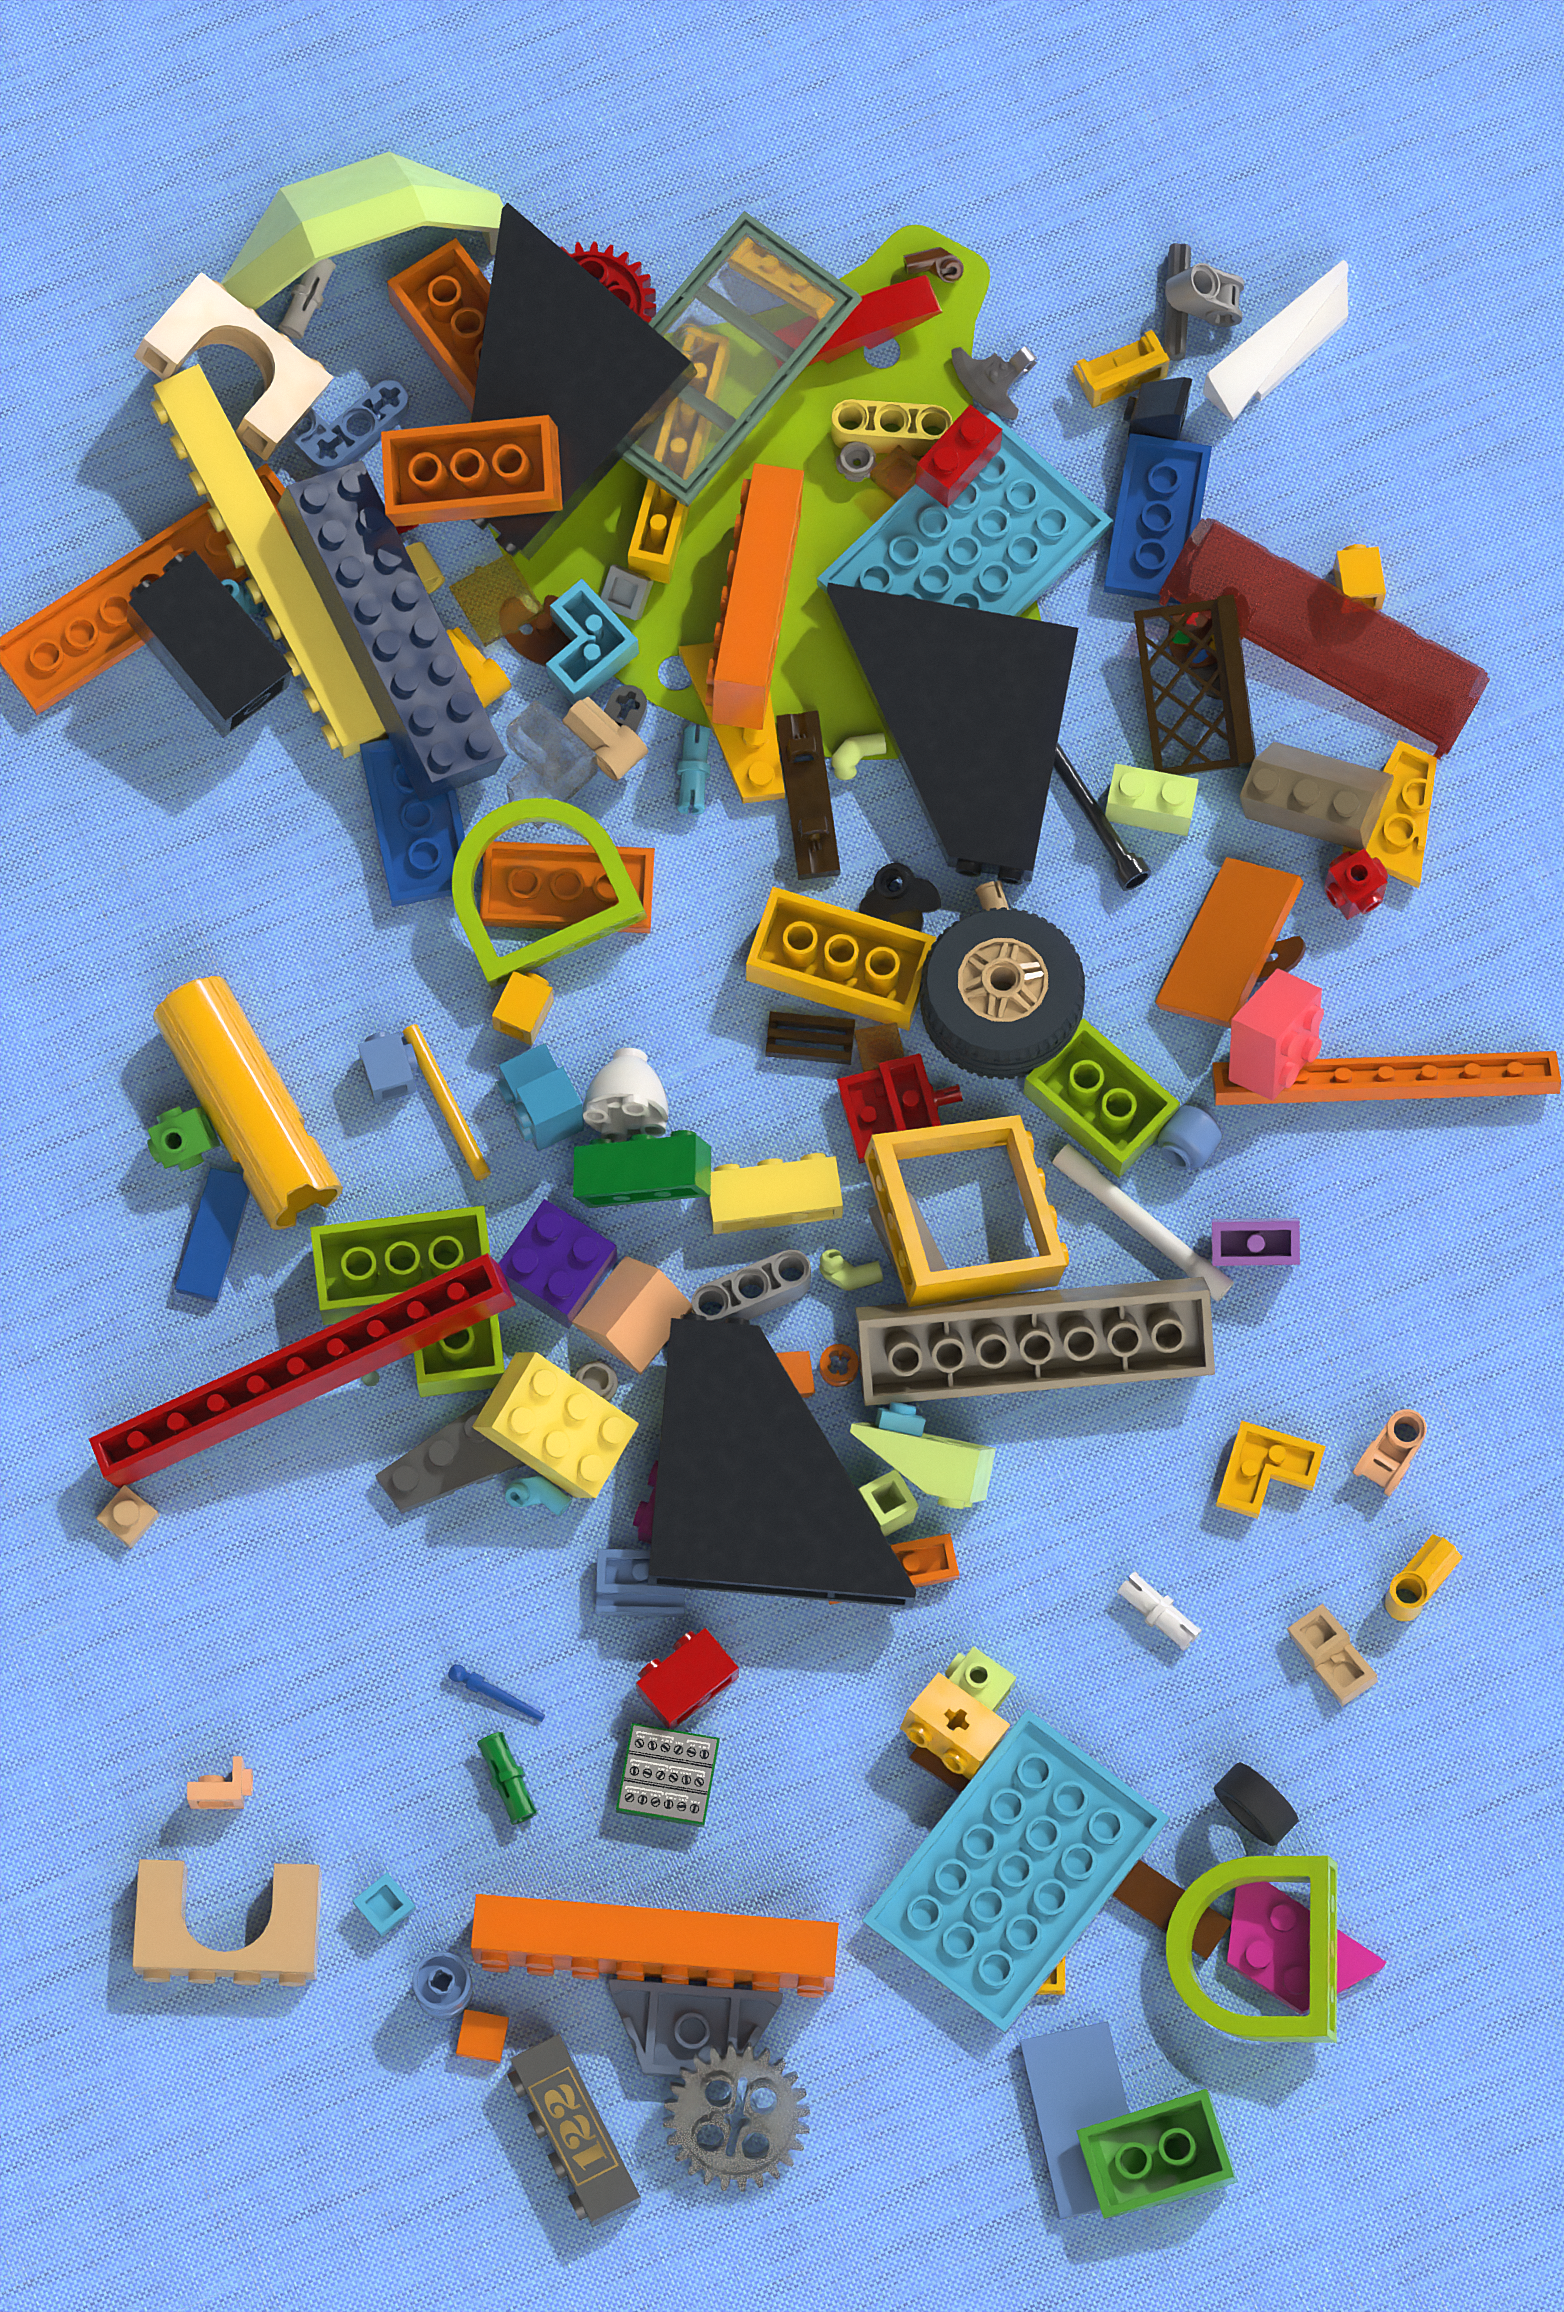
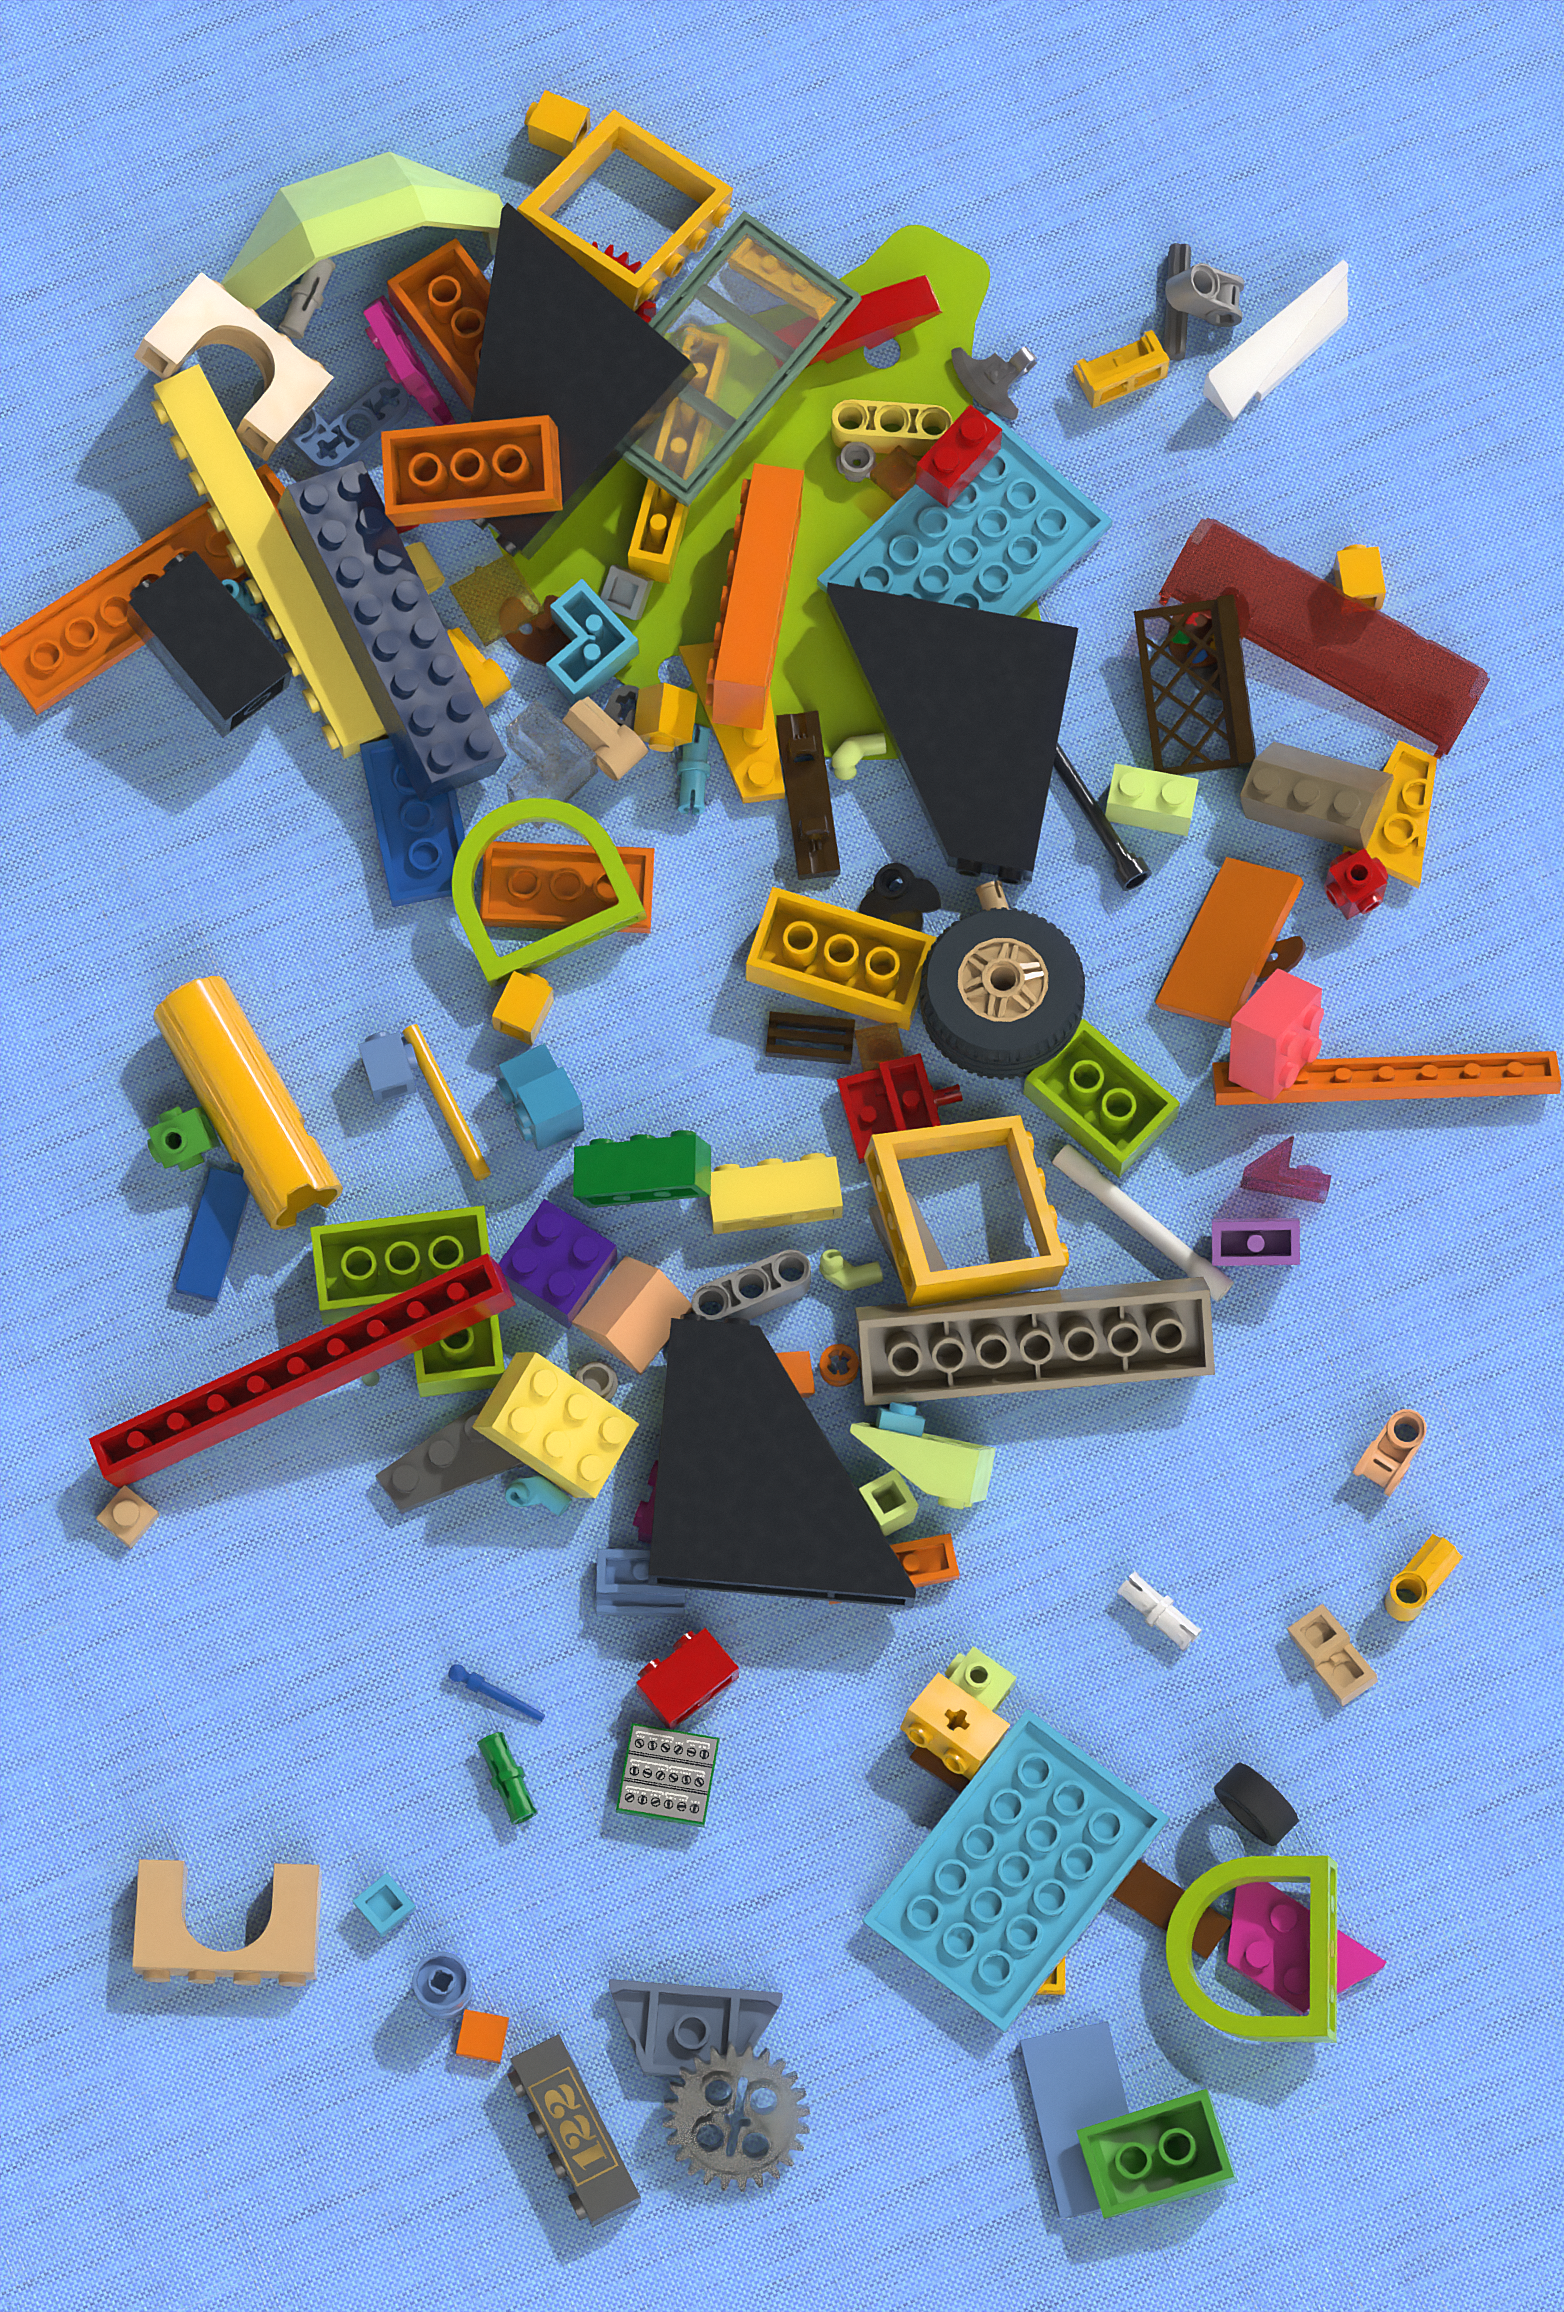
light nougat bracket [187,1756,253,1809] -> none
orange brick [471,1894,839,1998] -> none
white piece [583,1048,668,1142] -> none
reddish brown arm [903,247,964,283] -> none
blue plate [1103,433,1212,604] -> none
black slope [1123,377,1193,441] -> none
medium blue head [1158,1105,1223,1170] -> none
yellow plate [1216,1420,1326,1519] -> none
none -> dark pink wing [363,295,457,426]
none -> yellow window [517,109,733,312]
none -> yellow brick [524,90,591,158]
none -> yellow brick [633,682,698,752]
none -> clear pink slope [1240,1136,1332,1204]

